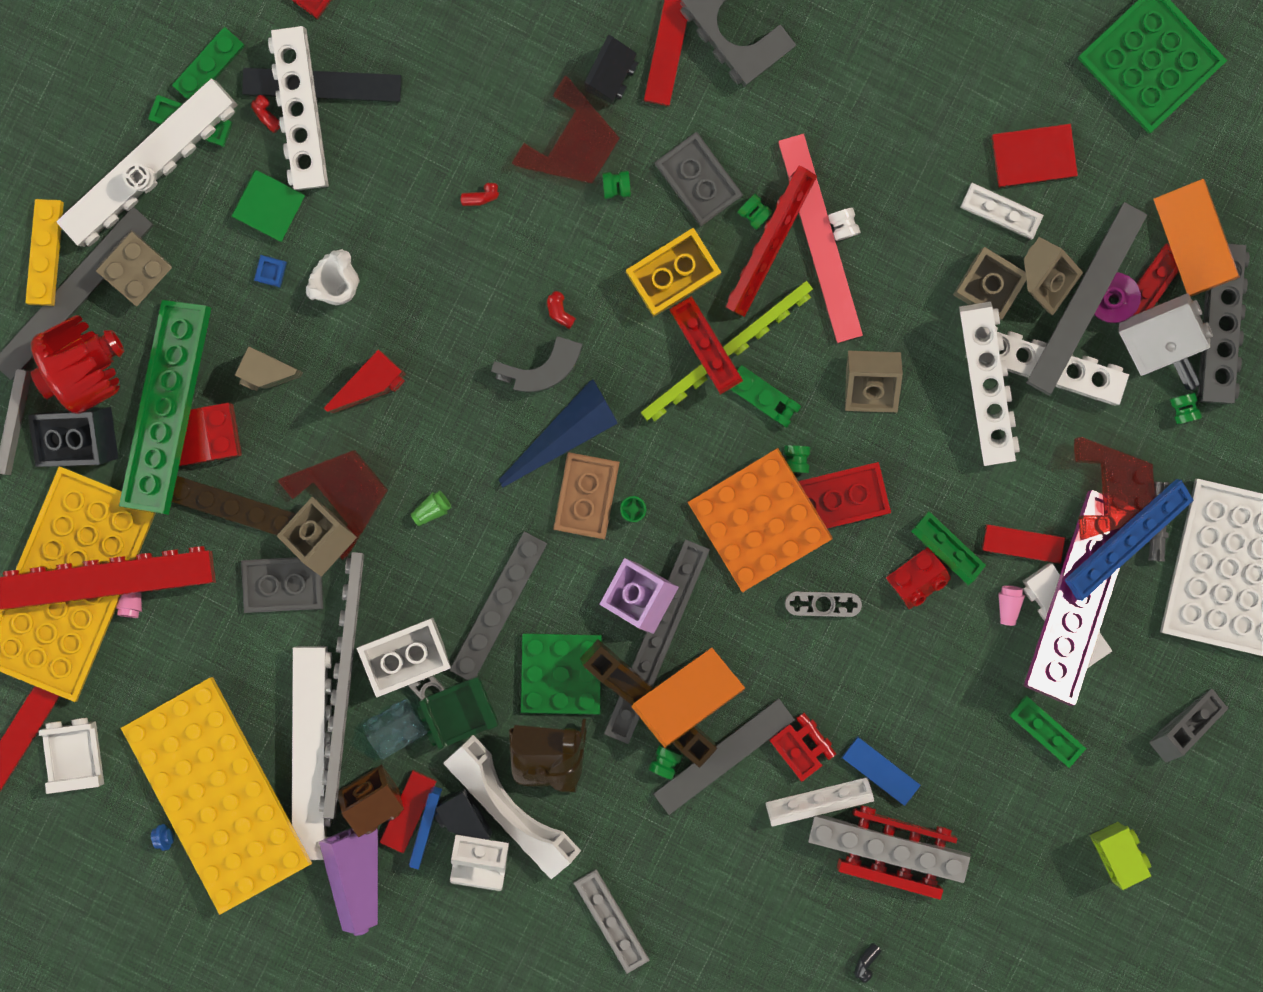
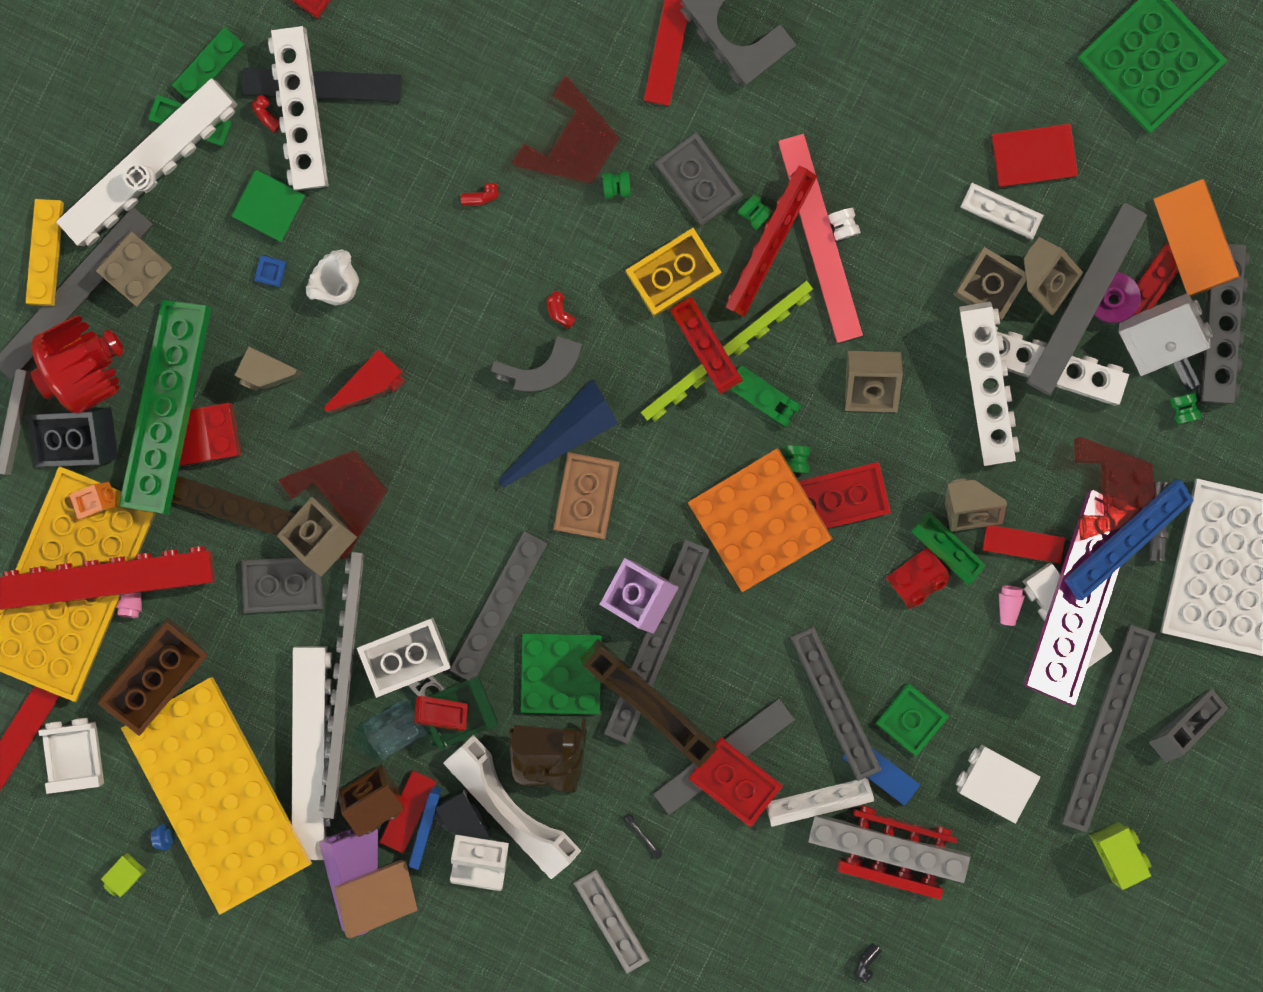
bright green cone [411,491,451,526] -> none
black slope [585,35,639,105] -> none
green wheel [620,496,646,522] -> none
orange tile [631,648,745,748] -> none
green wheel [648,745,683,780] -> none
red plate [769,712,836,782] -> none
light grey beam [785,591,862,617] -> none
green plate [1009,696,1087,768] -> none
none -> orange bracket [69,482,117,519]
none -> reddish brown slope [98,617,208,736]
none -> lime brick [101,853,147,897]
none -> medium nougat tile [334,860,417,938]
none -> red tile [414,696,468,731]
none -> black hinge [624,814,662,859]
none -> red tile [688,736,783,828]
none -> dark grey tile [790,627,882,781]
none -> green tile [875,683,950,757]
none -> dark tan slope [945,478,1007,532]
none -> white panel [956,745,1040,824]
none -> dark grey plate [1061,624,1156,832]

